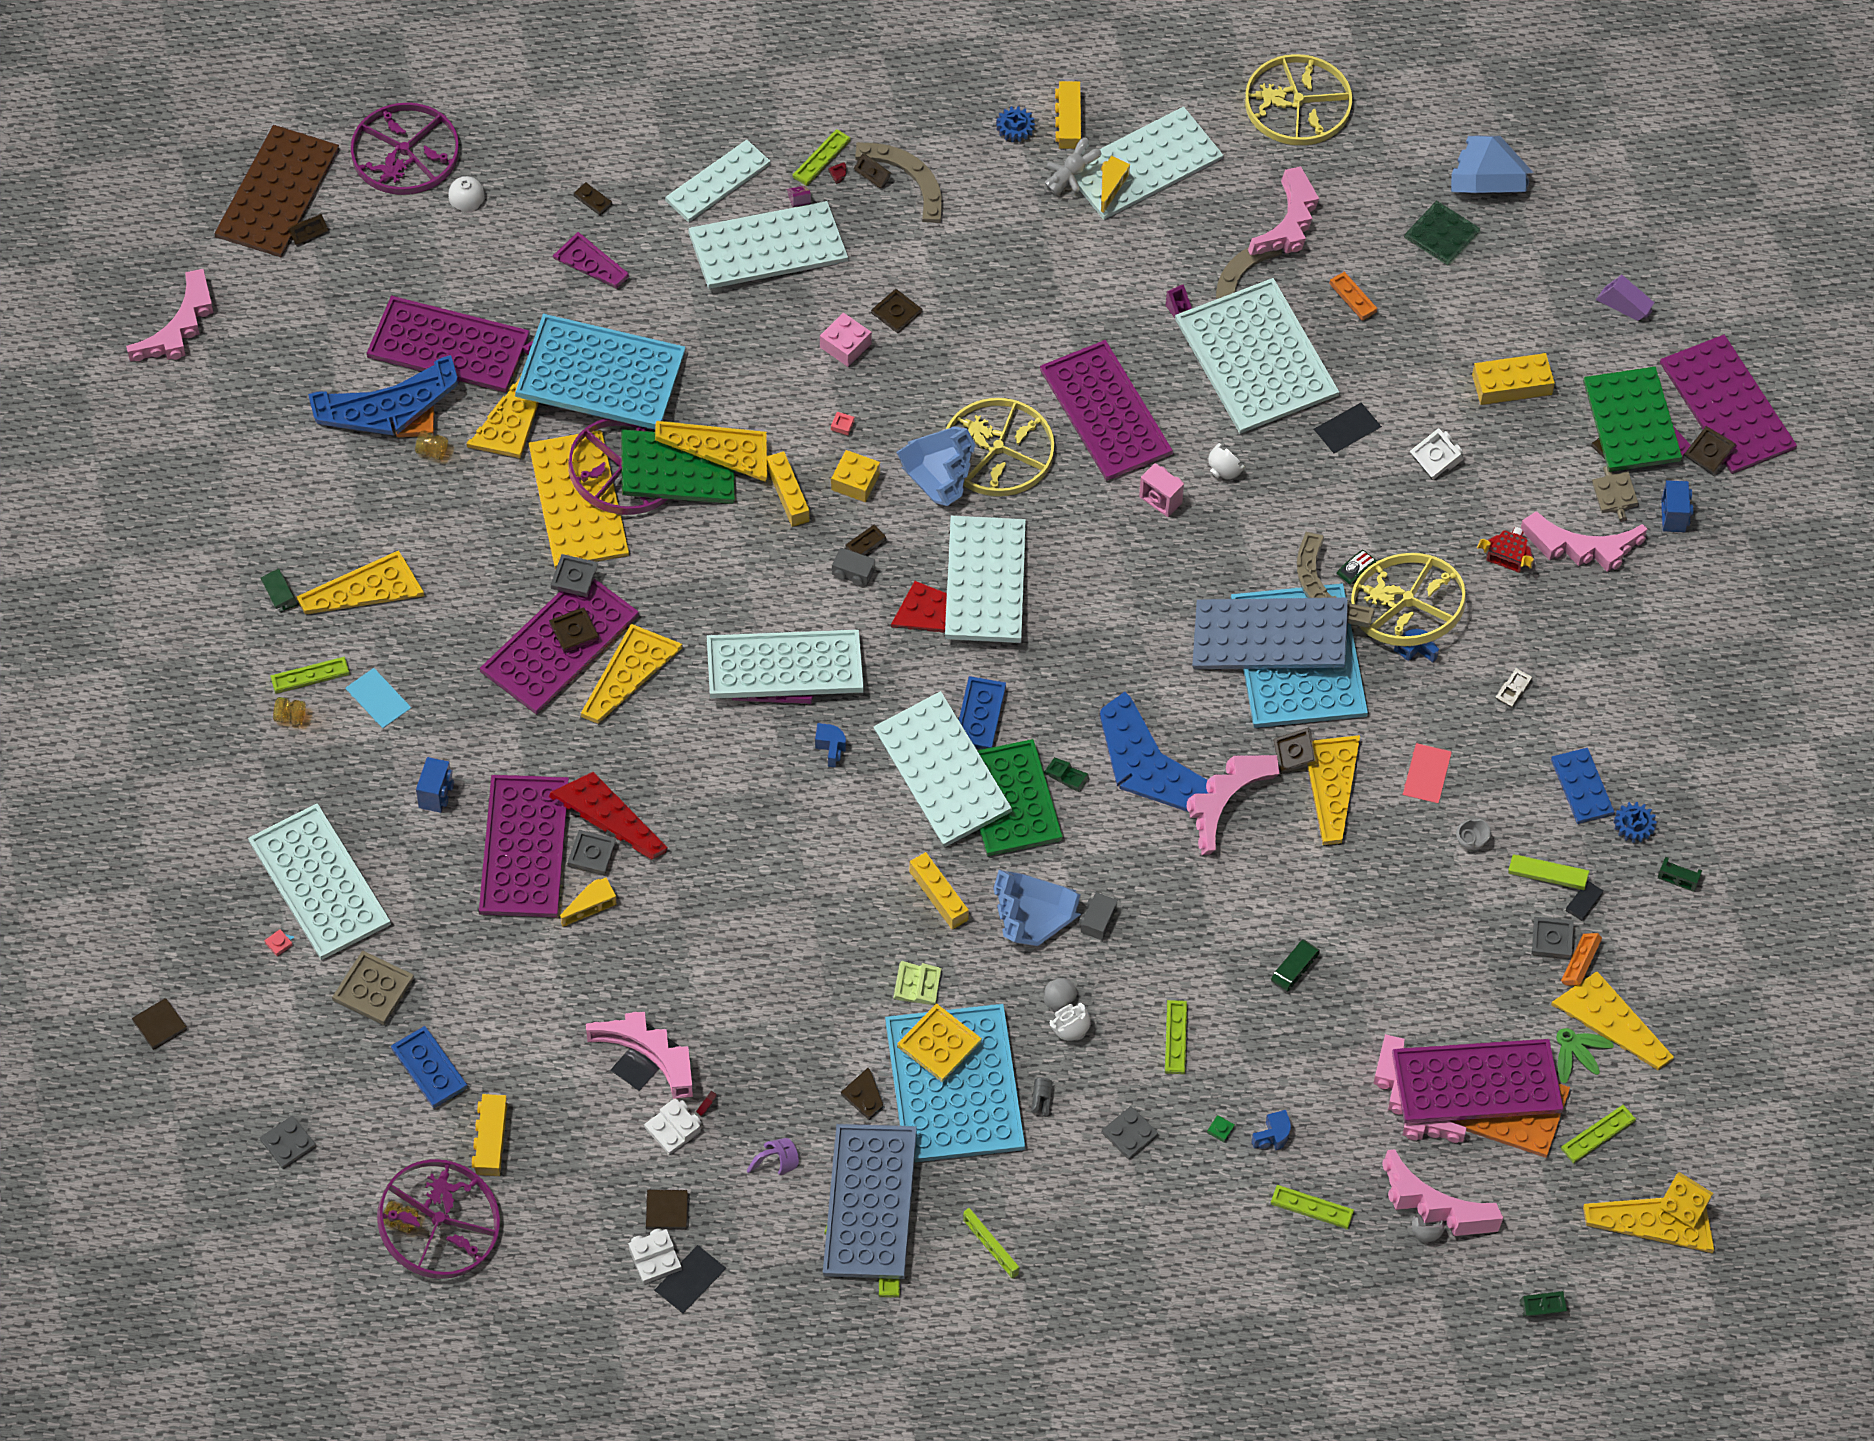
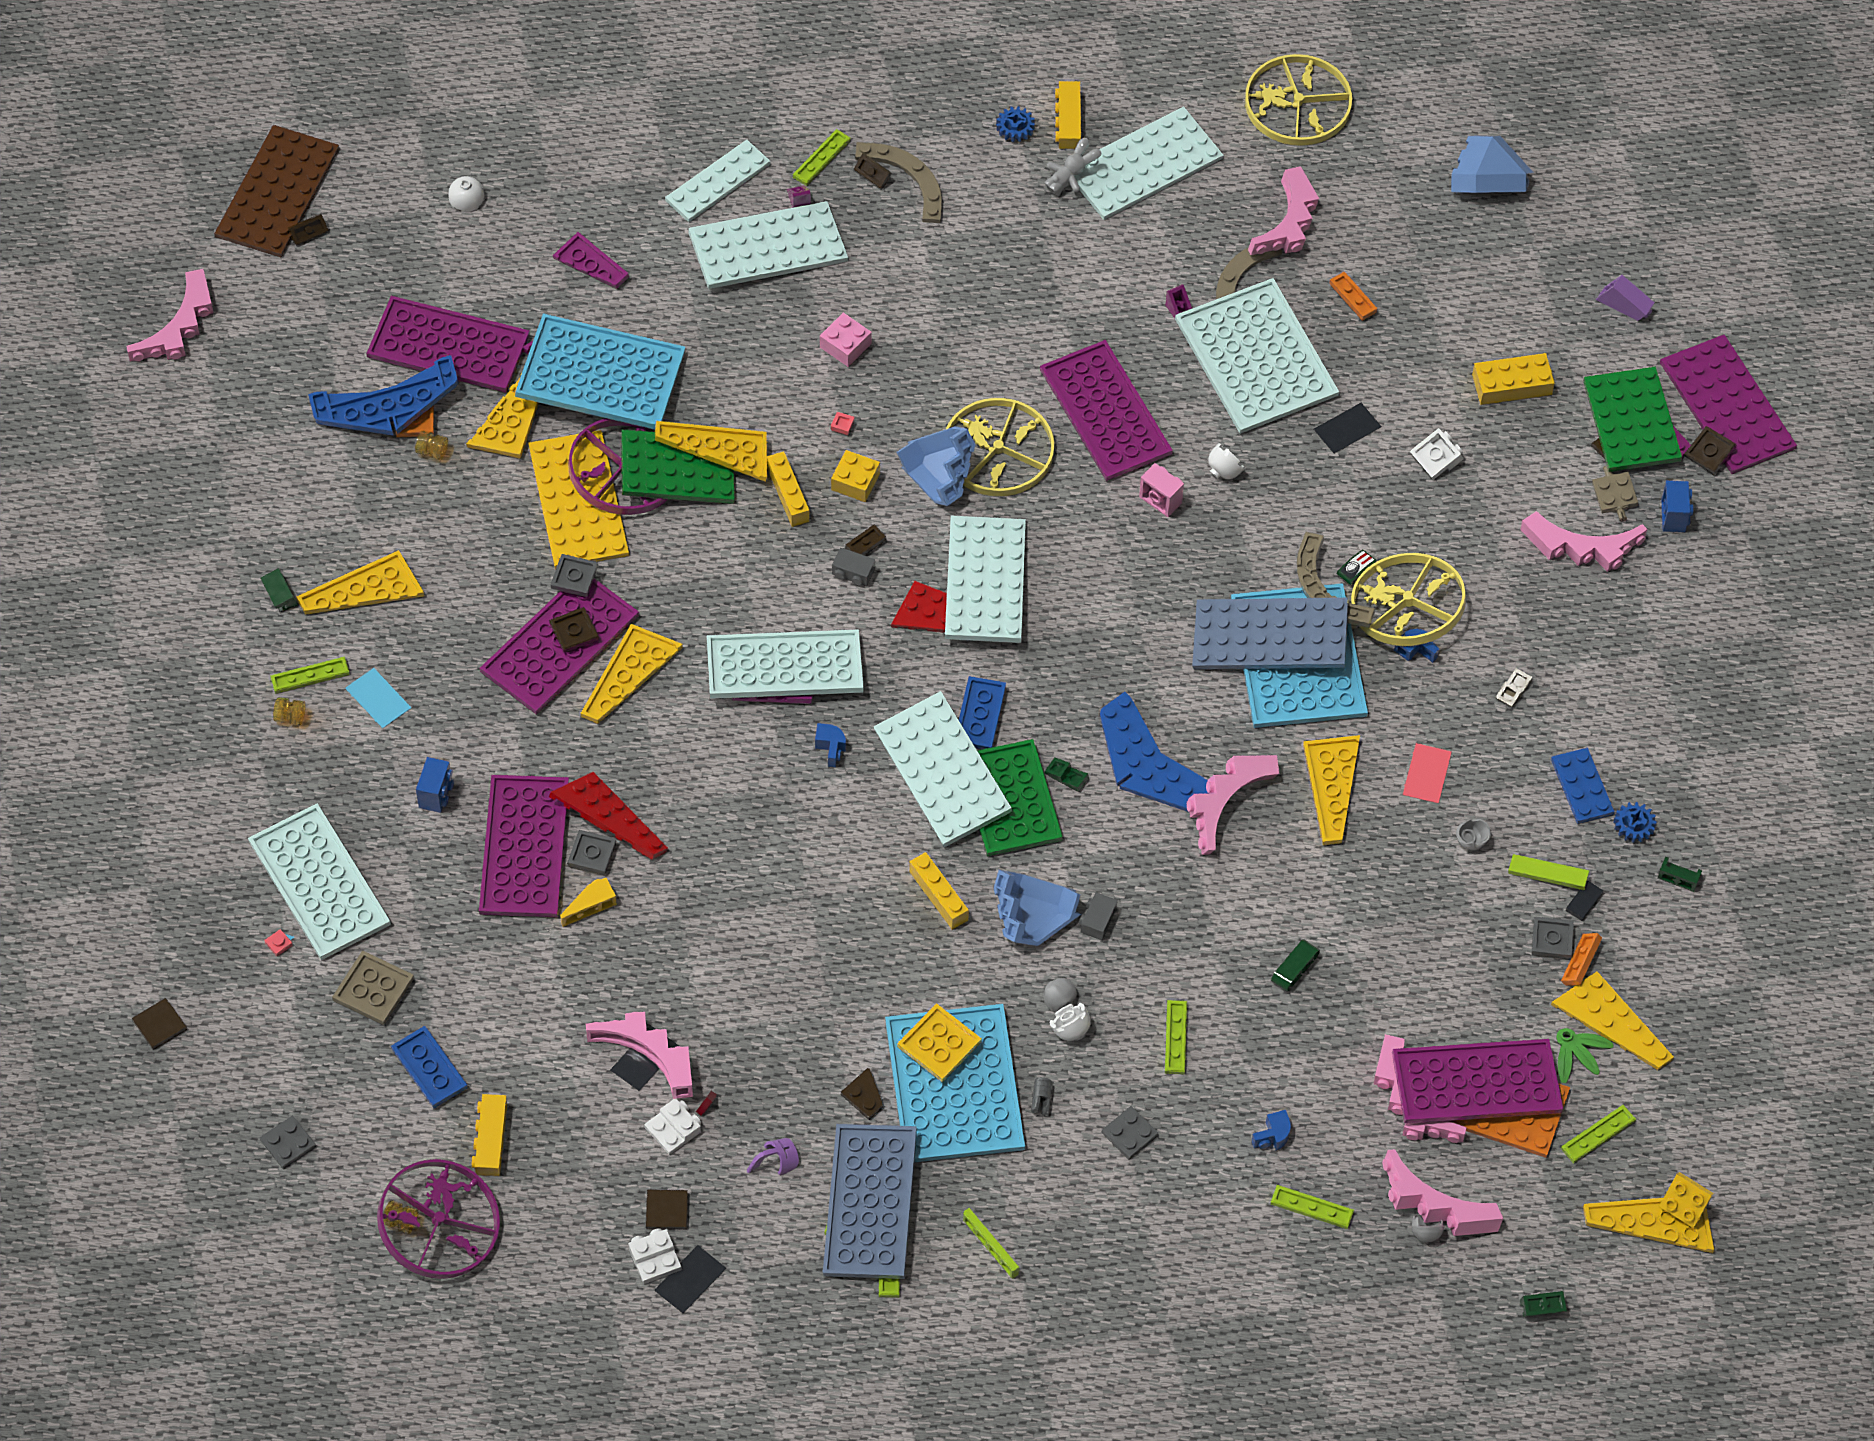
magenta piece [351,103,459,195] -> none
dark brown plate [573,182,612,216] -> none
dark red tile [828,162,846,184] -> none
dark brown tile [871,289,923,334] -> none
yellowish green slope [893,961,941,1005] -> none
yellow slope [1101,156,1130,213] -> none
green plate [1207,1115,1235,1143] -> none
tile [1273,727,1317,774] -> none
clear green plate [1404,200,1480,266] -> none
red torso [1477,527,1534,573] -> none

